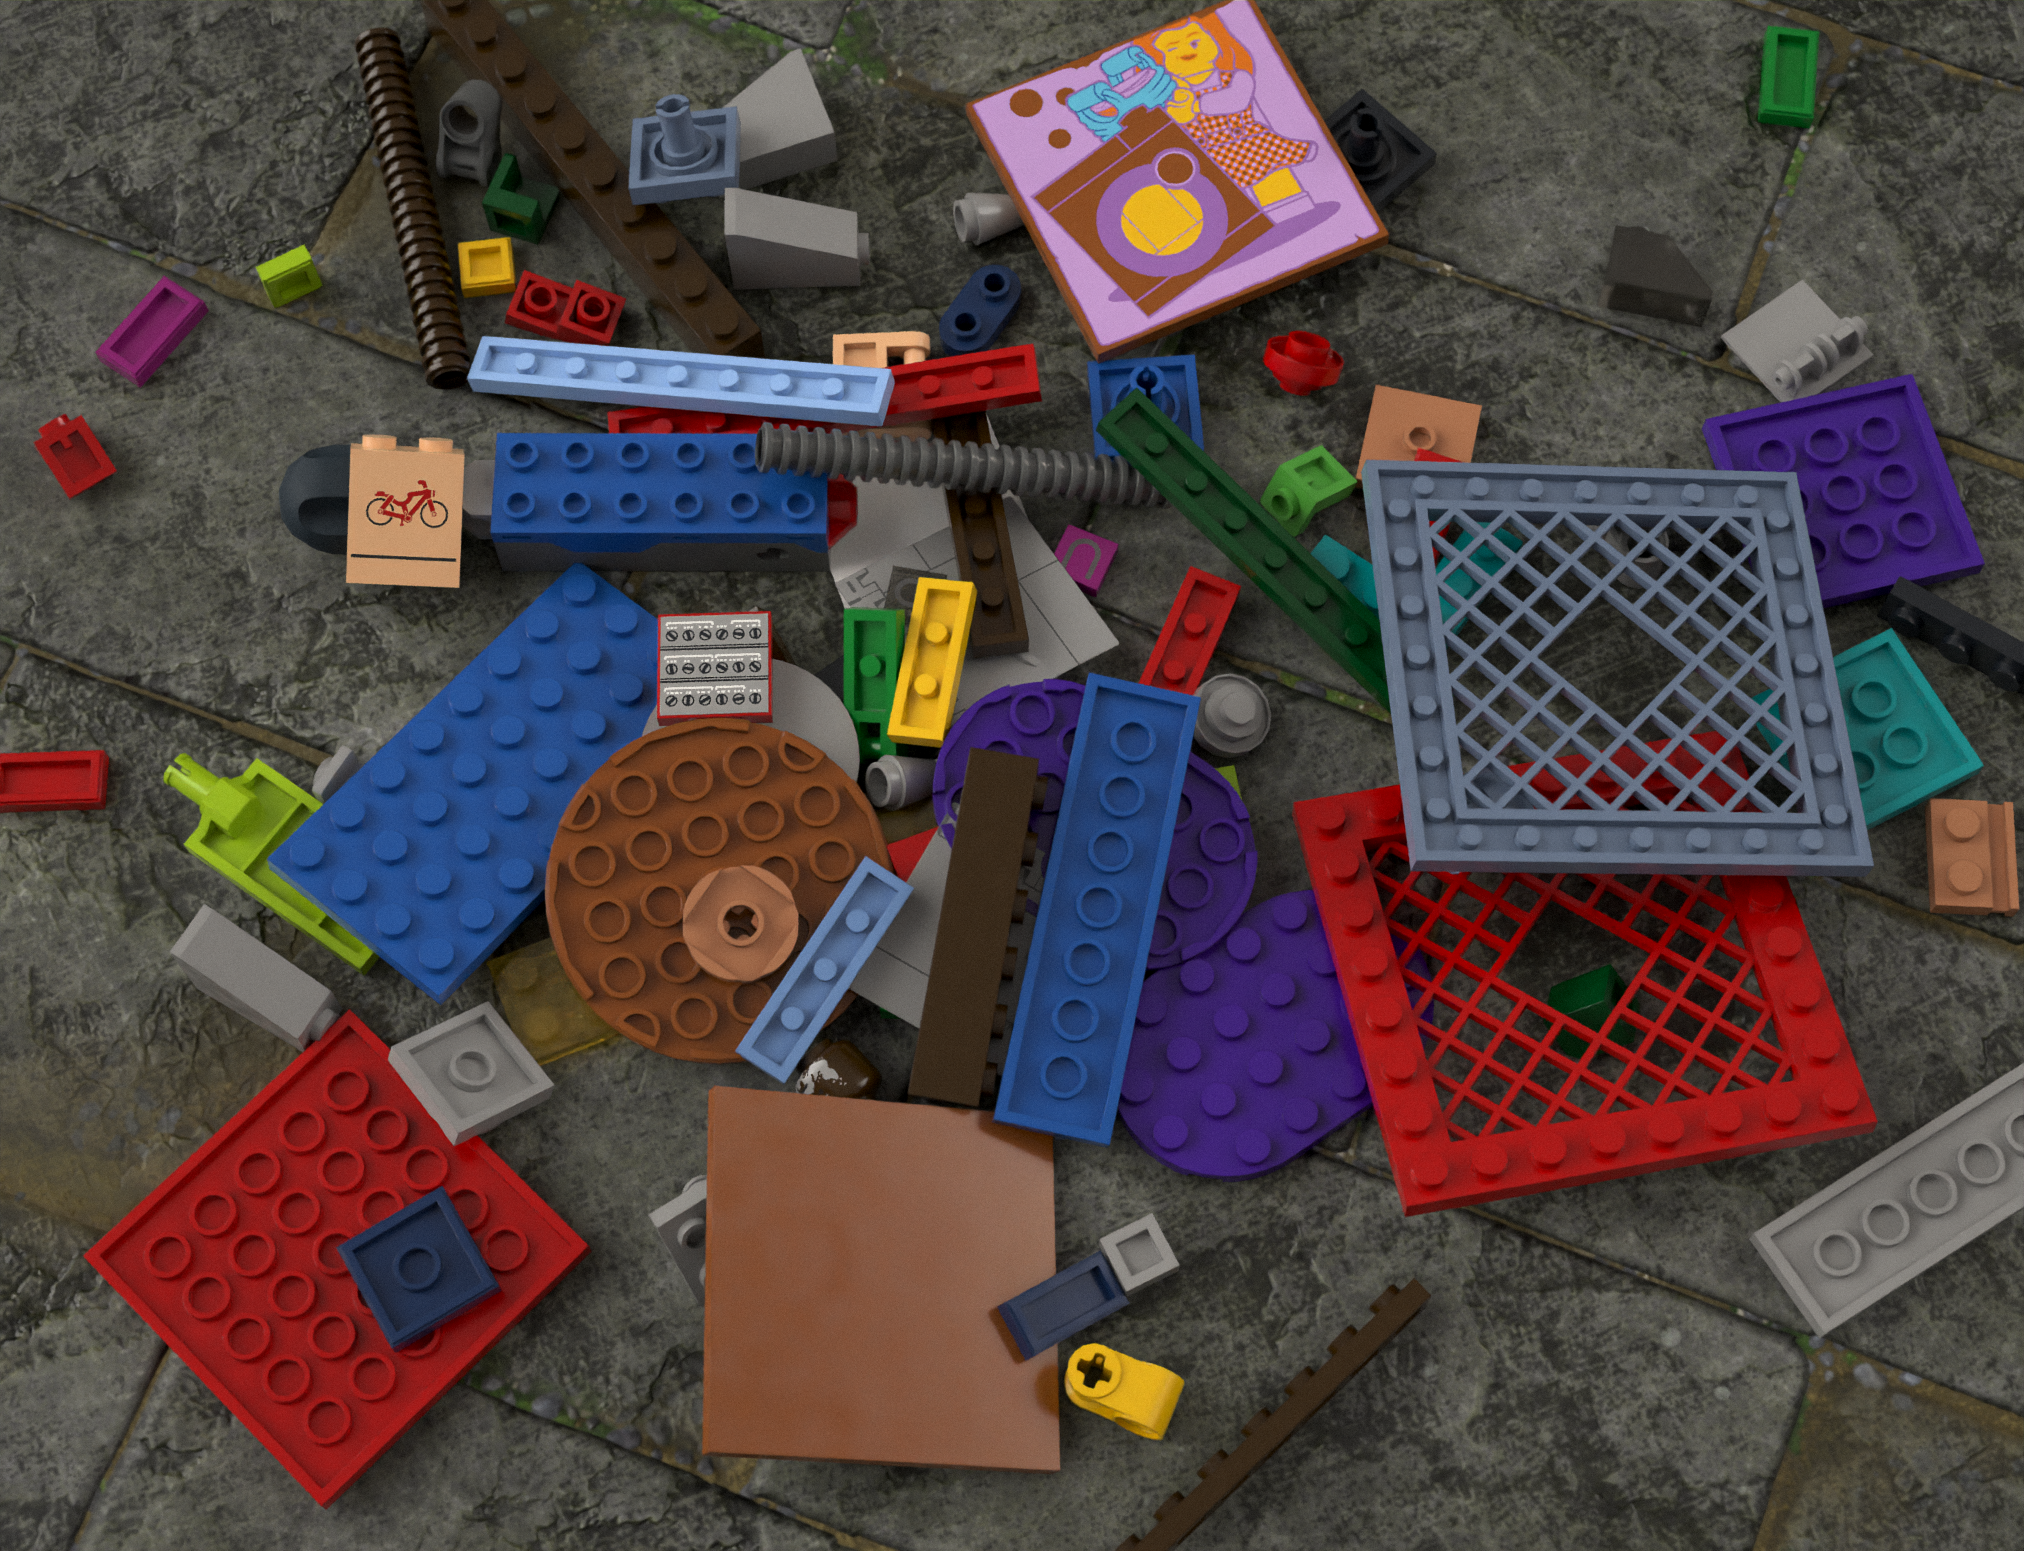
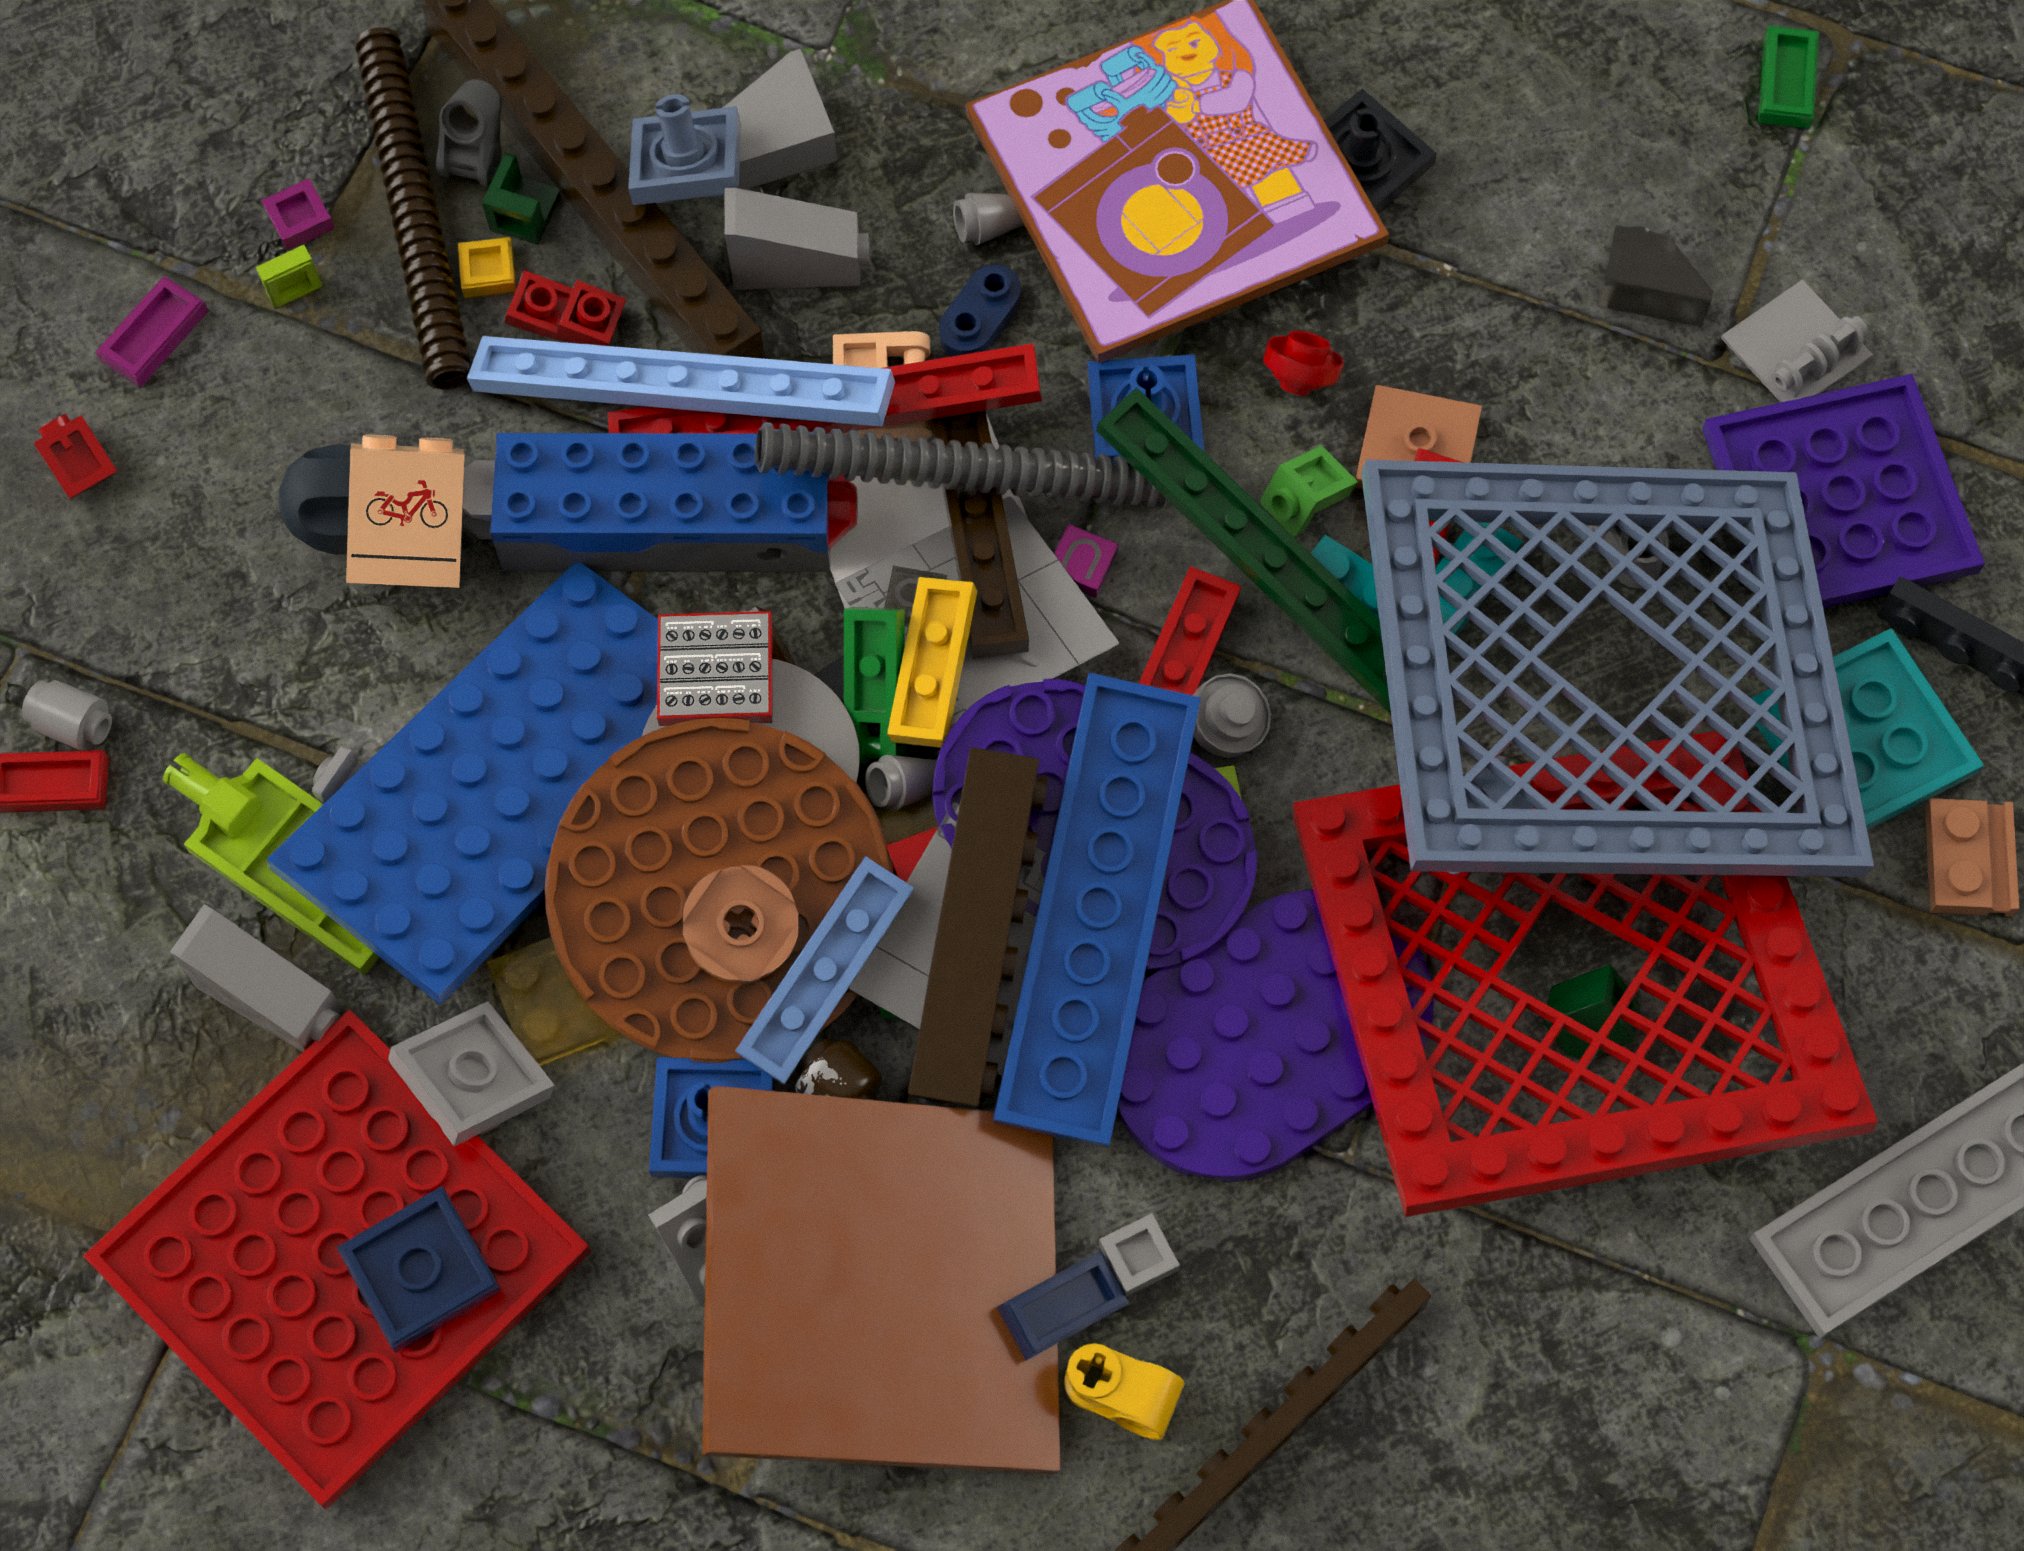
none -> light grey brick [22,680,112,751]
none -> magenta plate [261,179,335,251]
none -> blue plate [649,1057,775,1178]

